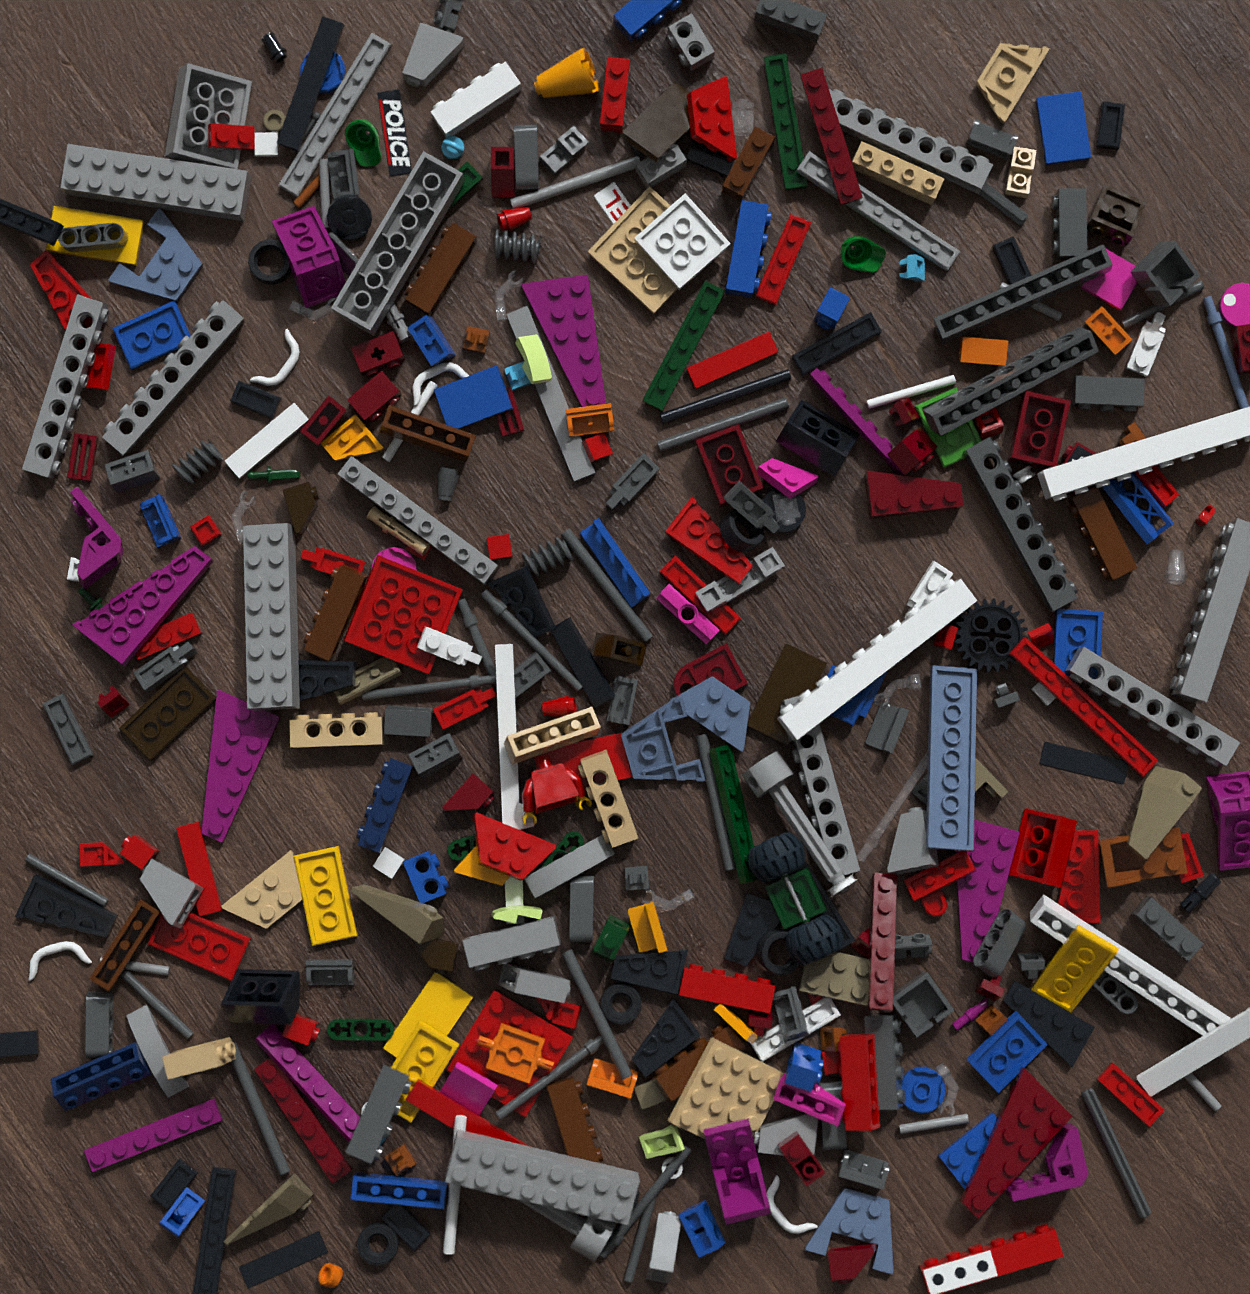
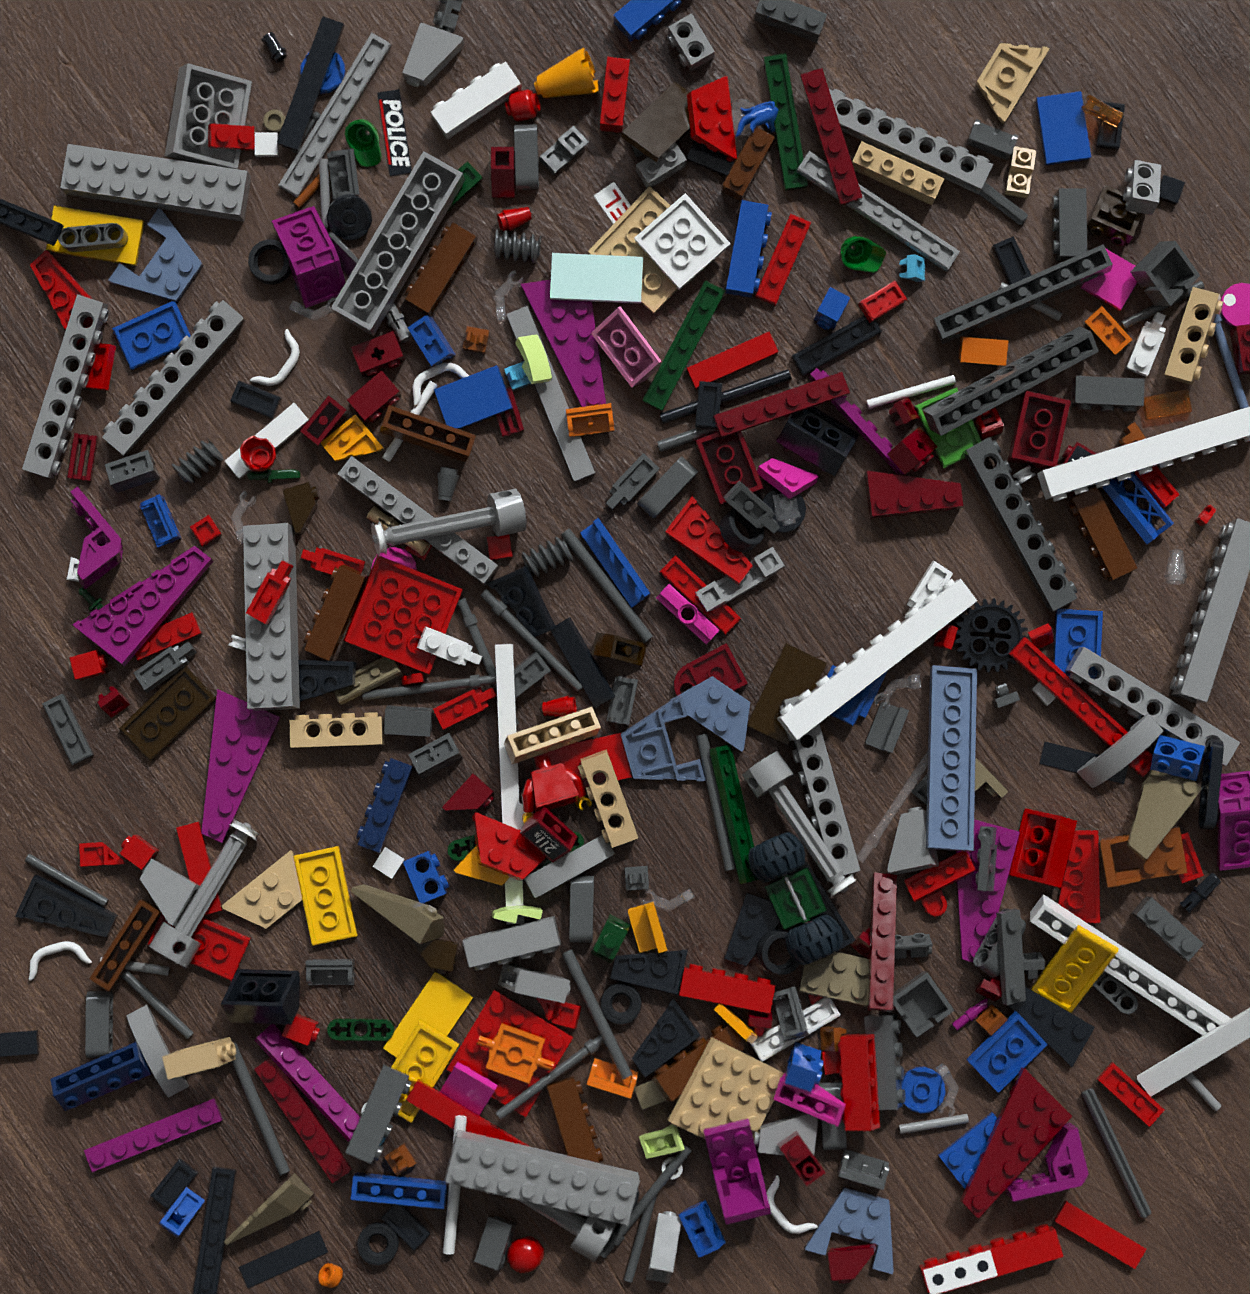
medium azure tile [442,136,465,160] -> none
light grey piece [510,156,640,209] -> none
red tile [582,433,613,463] -> none
none -> red brick [69,650,108,681]
none -> light grey piece [149,818,261,968]
none -> white bush [228,635,246,651]
none -> red hair [240,436,277,472]
none -> red hinge [246,560,294,625]
none -> light grey piece [371,489,526,556]
none -> red tile [401,673,425,686]
none -> dark grey hinge [474,1216,517,1270]
none -> red head [505,89,540,122]
none -> red hair [507,1236,544,1273]
none -> dark red brick [520,807,577,863]
none -> light aqua tile [550,253,643,303]
none -> bright pink slope [591,306,662,388]
none -> dark grey beam [637,456,699,519]
none -> black tile [695,381,722,429]
none -> dark red plate [713,372,850,438]
none -> blue piece [736,101,778,137]
none -> red plate [857,281,907,323]
none -> dark grey hinge [975,826,997,891]
none -> dark grey plate [996,909,1026,1005]
none -> red tile [1054,1200,1146,1269]
none -> light grey slope [1077,713,1163,788]
none -> clear orange bar [1081,95,1124,127]
none -> light grey brick [1123,160,1161,215]
none -> clear orange tile [1143,389,1192,421]
none -> blue brick [1151,735,1205,781]
none -> black tile [1159,175,1185,205]
none -> tan brick [1165,287,1223,385]
none -> black beam [1198,739,1224,830]

